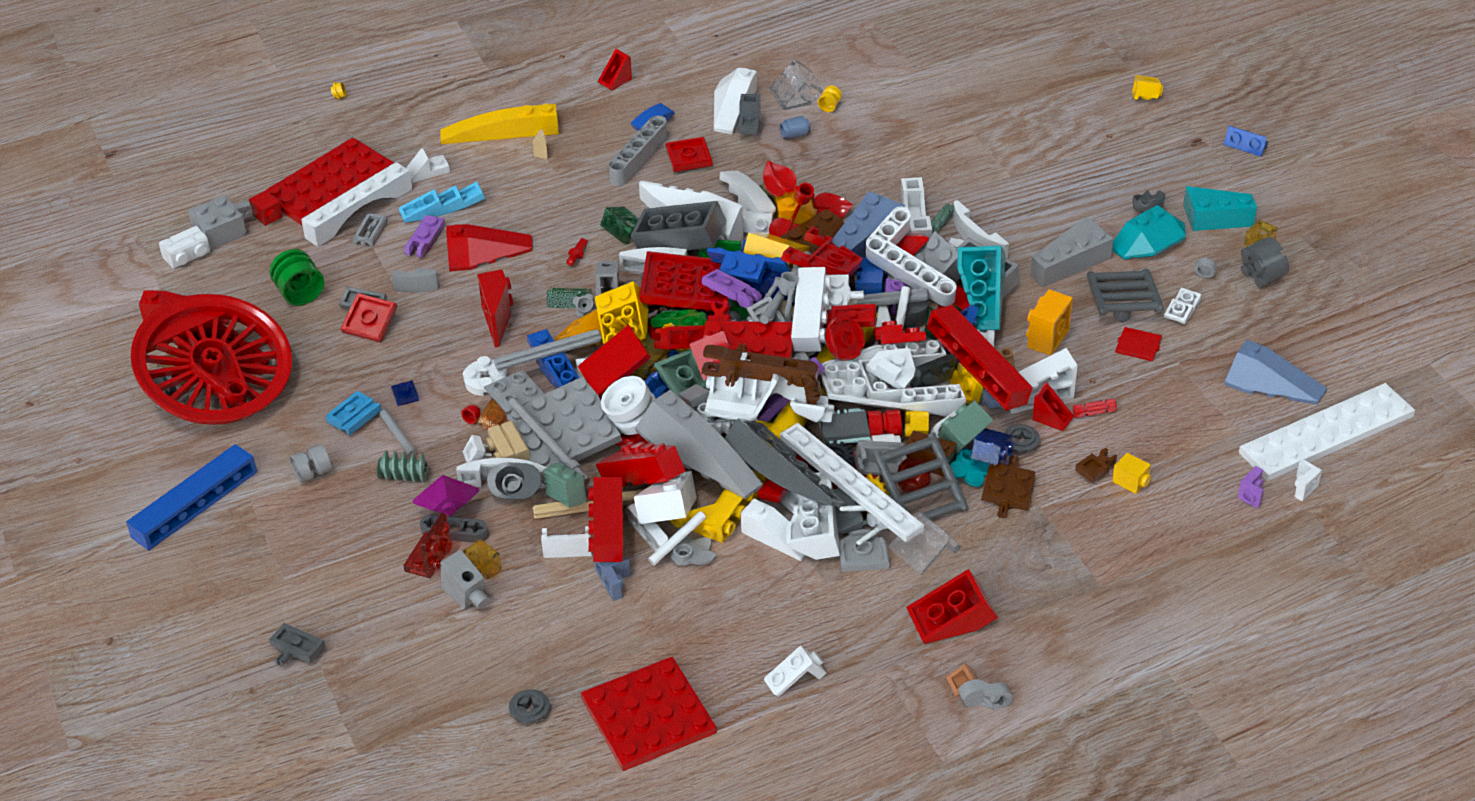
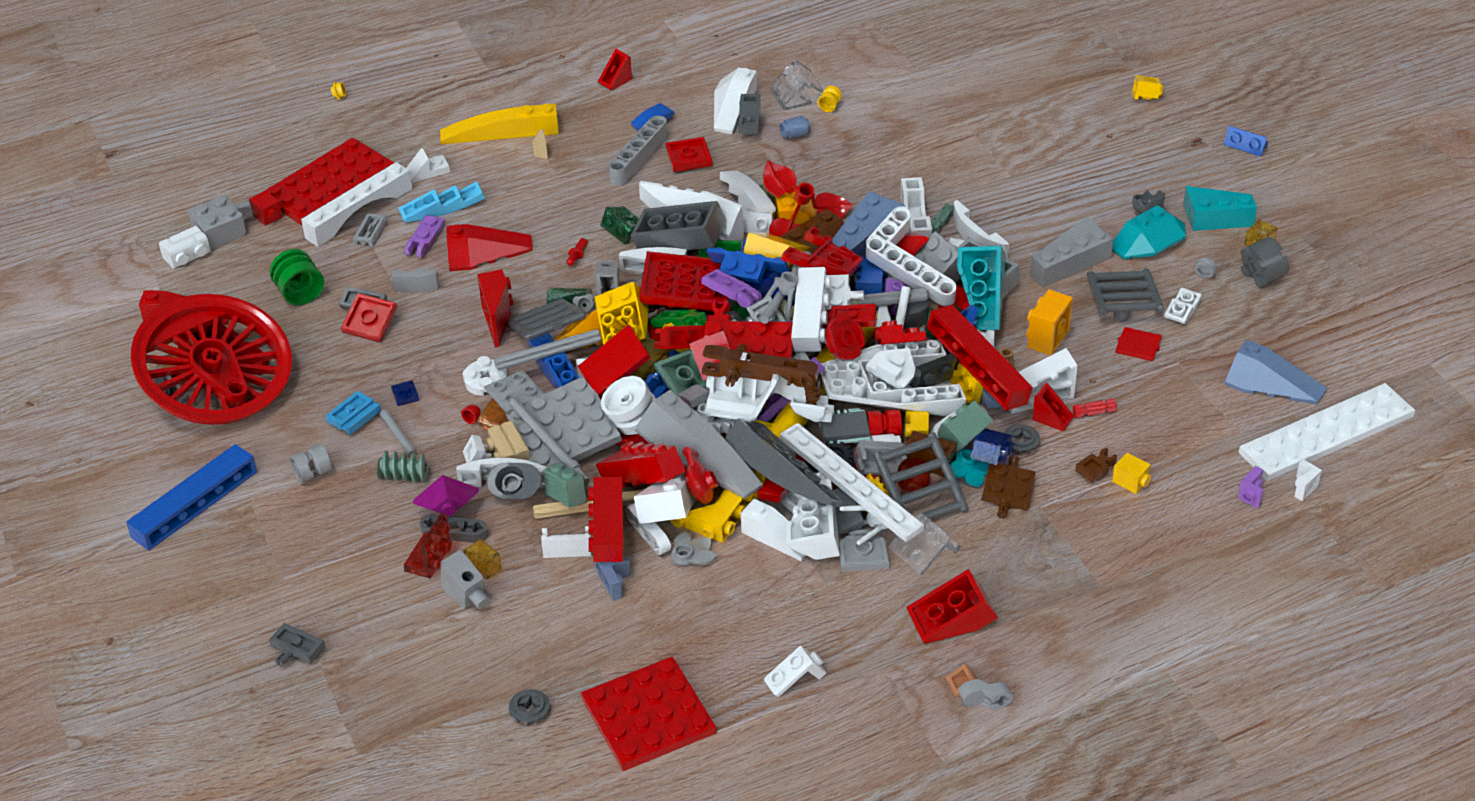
white bar [648,511,706,566] -> none
none -> dark grey bar [506,298,586,340]
none -> red animal [682,447,718,504]

